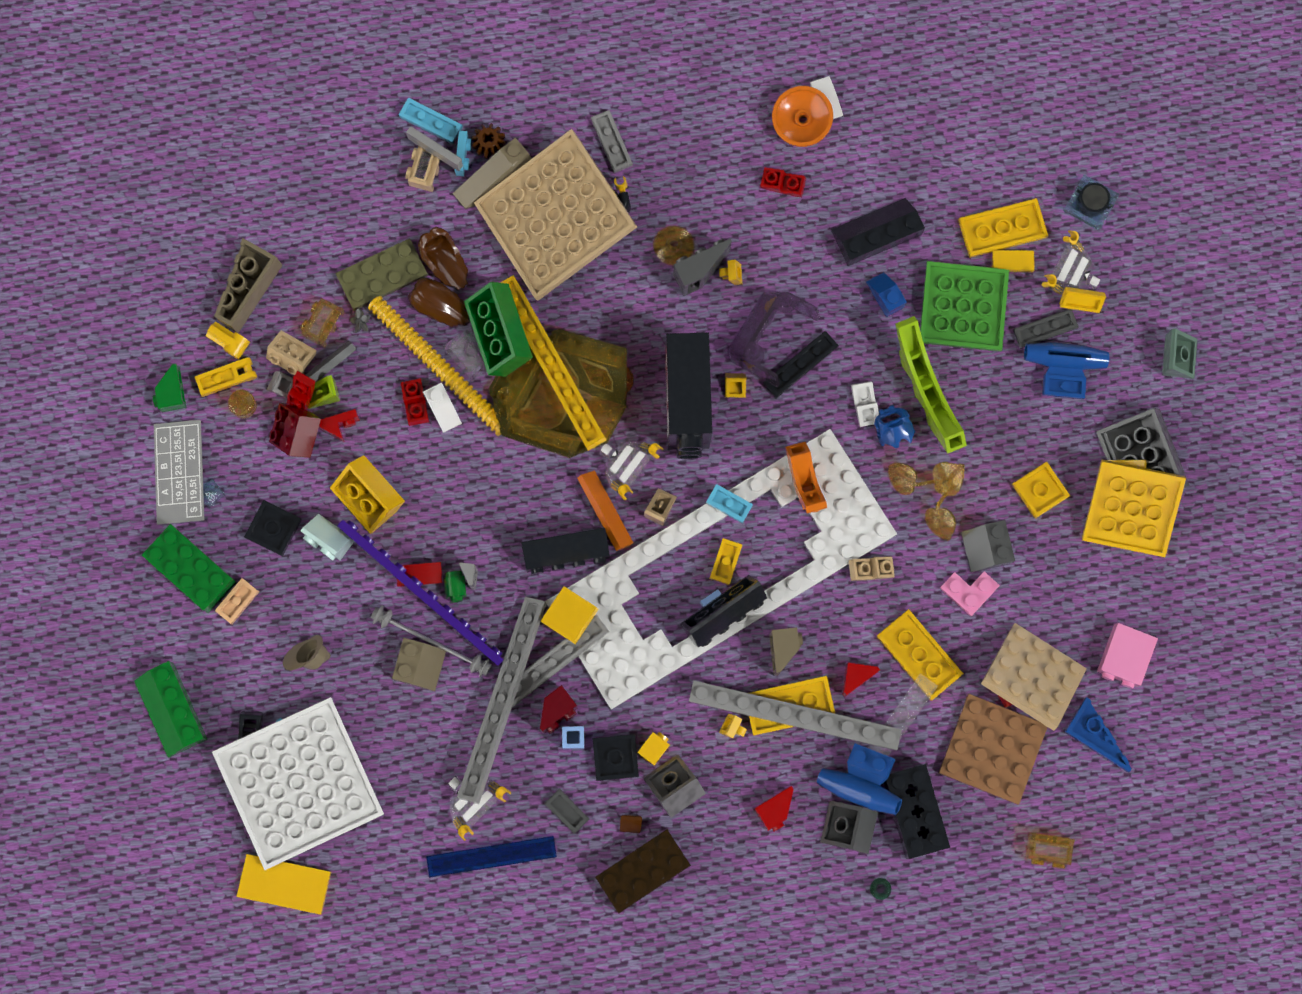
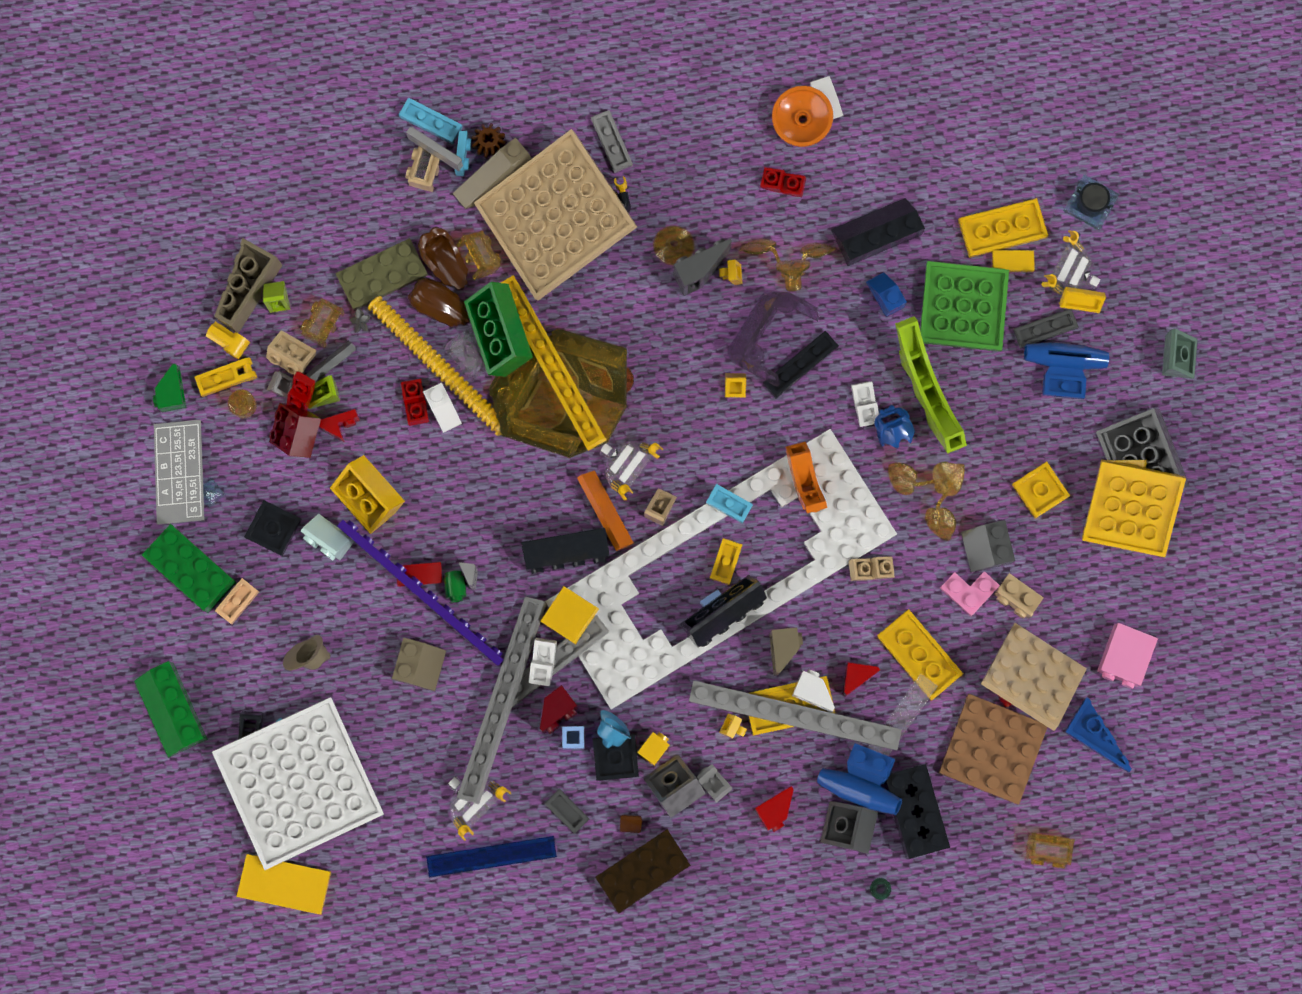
light grey axle [371,605,492,677] -> none
black brick [665,332,712,459] -> none
none -> lime slope [263,281,291,313]
none -> clear yellow window [456,230,501,280]
none -> white slope [529,638,557,686]
none -> dark azure piece [597,710,631,748]
none -> light grey bracket [696,764,732,803]
none -> clear yellow plant [740,239,836,291]
none -> white slope [792,669,835,713]
none -> tan bracket [994,573,1043,619]

